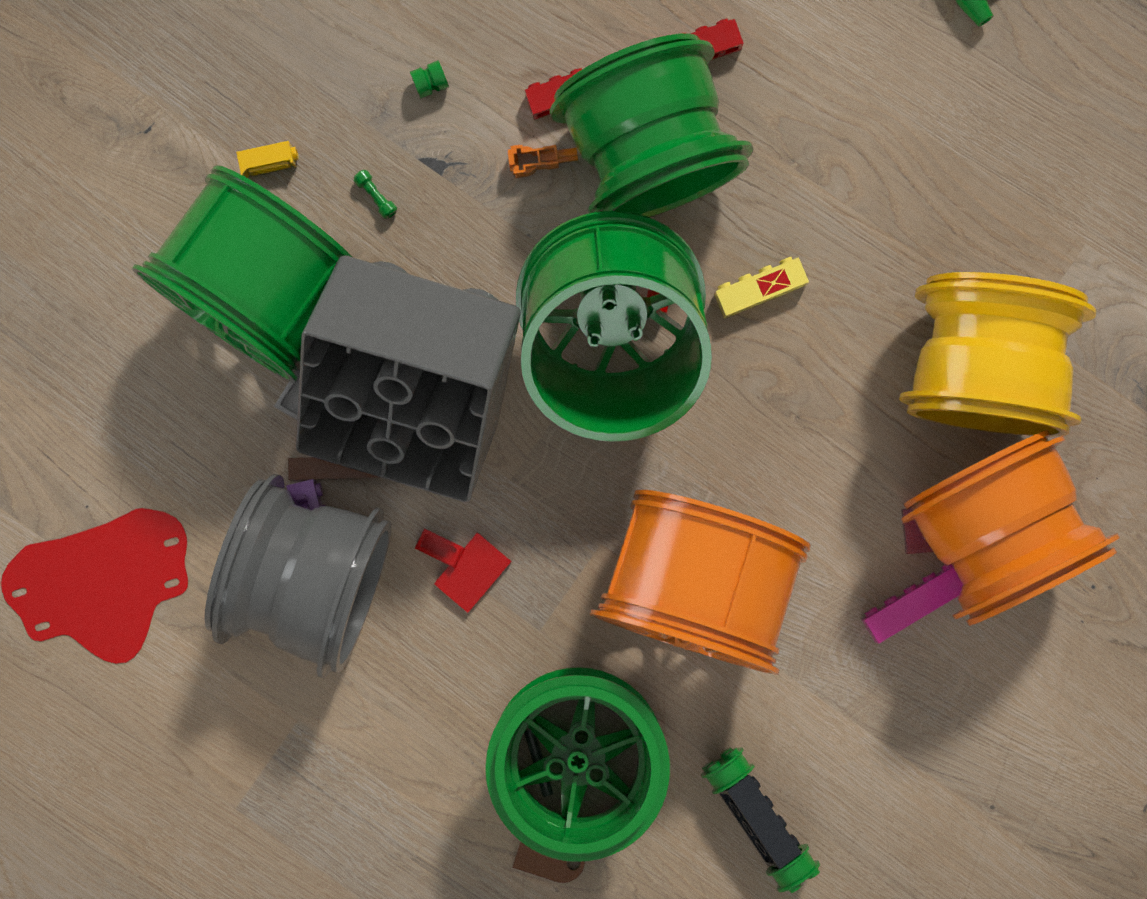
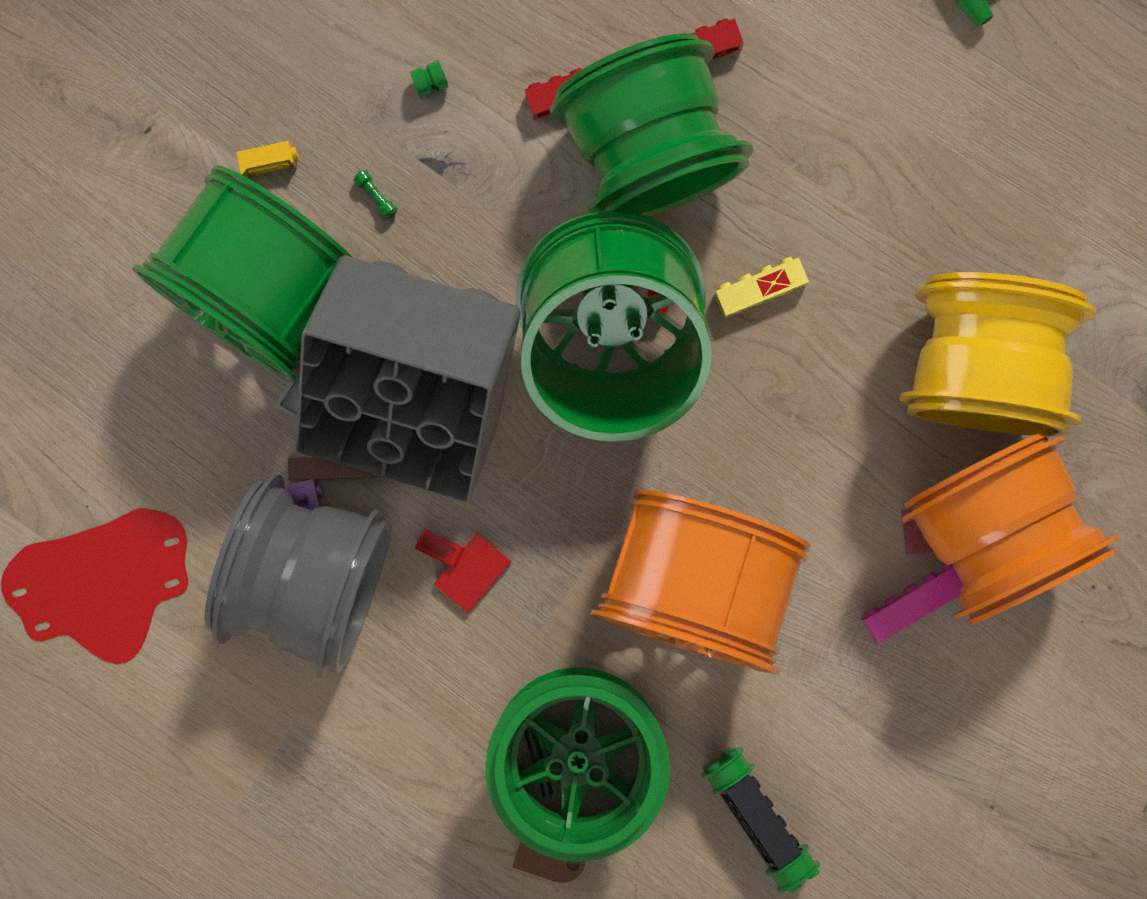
orange piece [508,145,578,178] -> none

